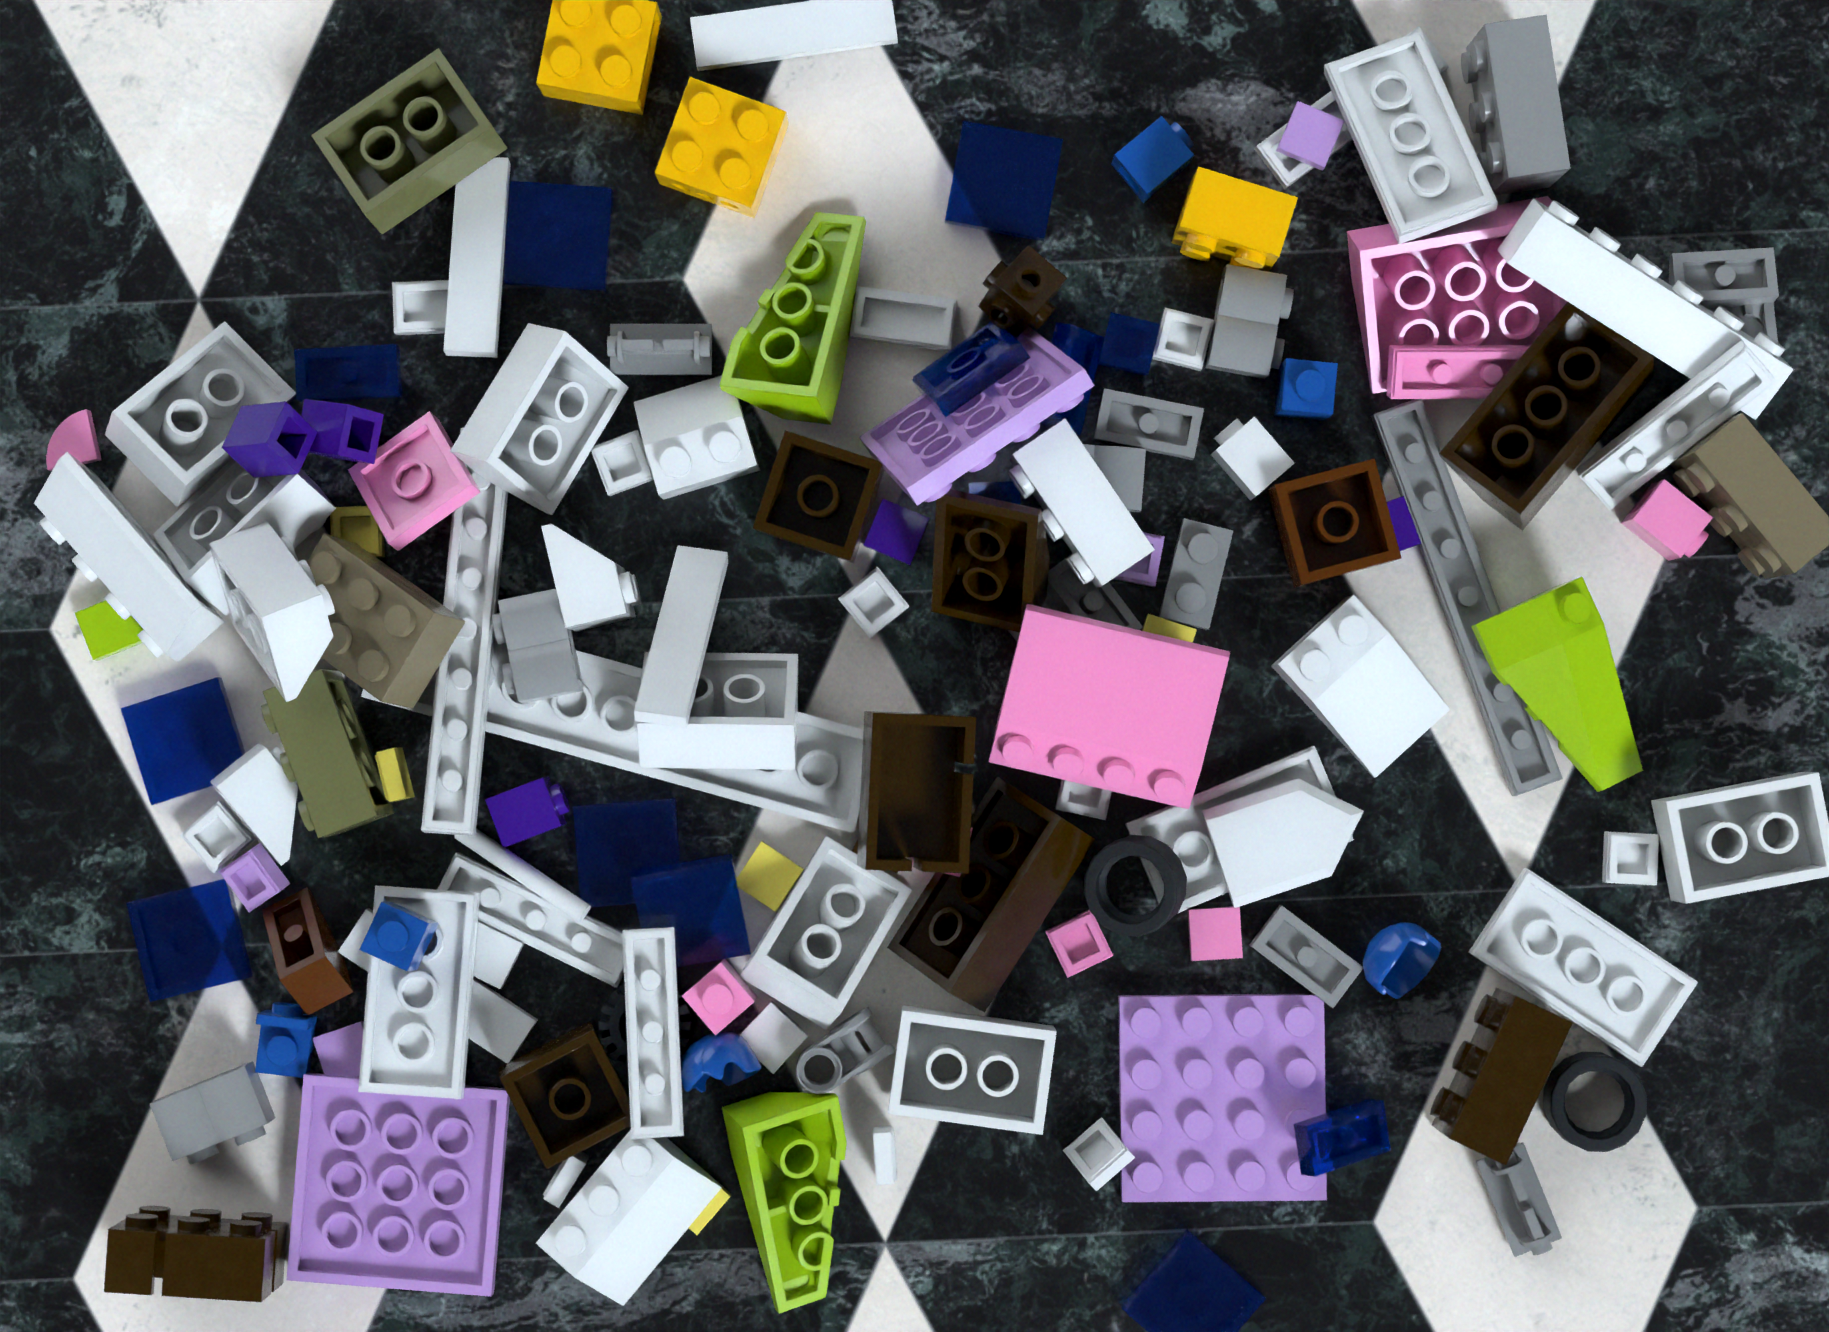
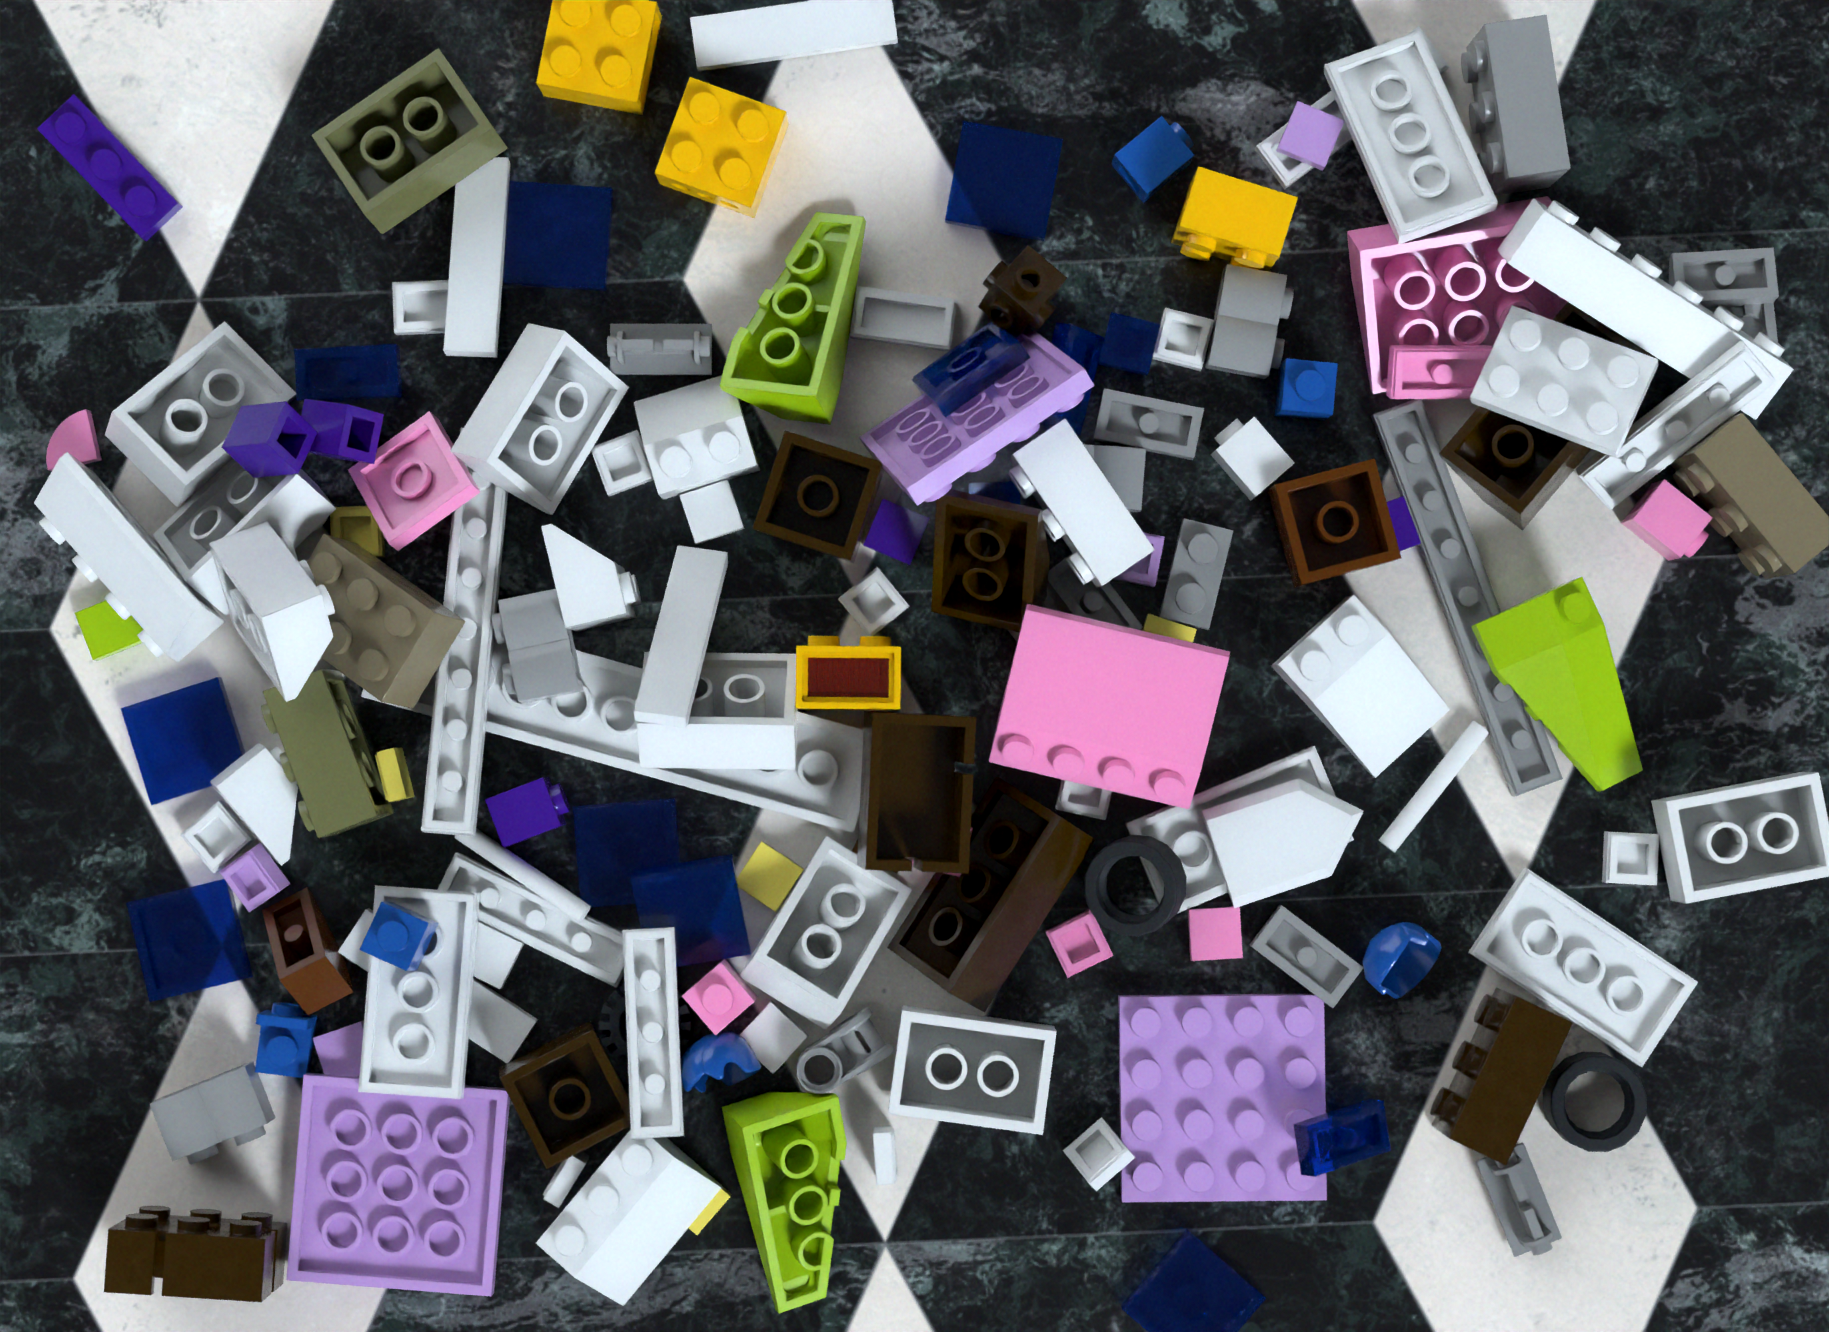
none -> dark purple plate [37,94,183,242]
none -> white tile [679,479,744,544]
none -> piece [796,636,902,711]
none -> white bar [1379,721,1489,853]
none -> white plate [1470,305,1658,458]

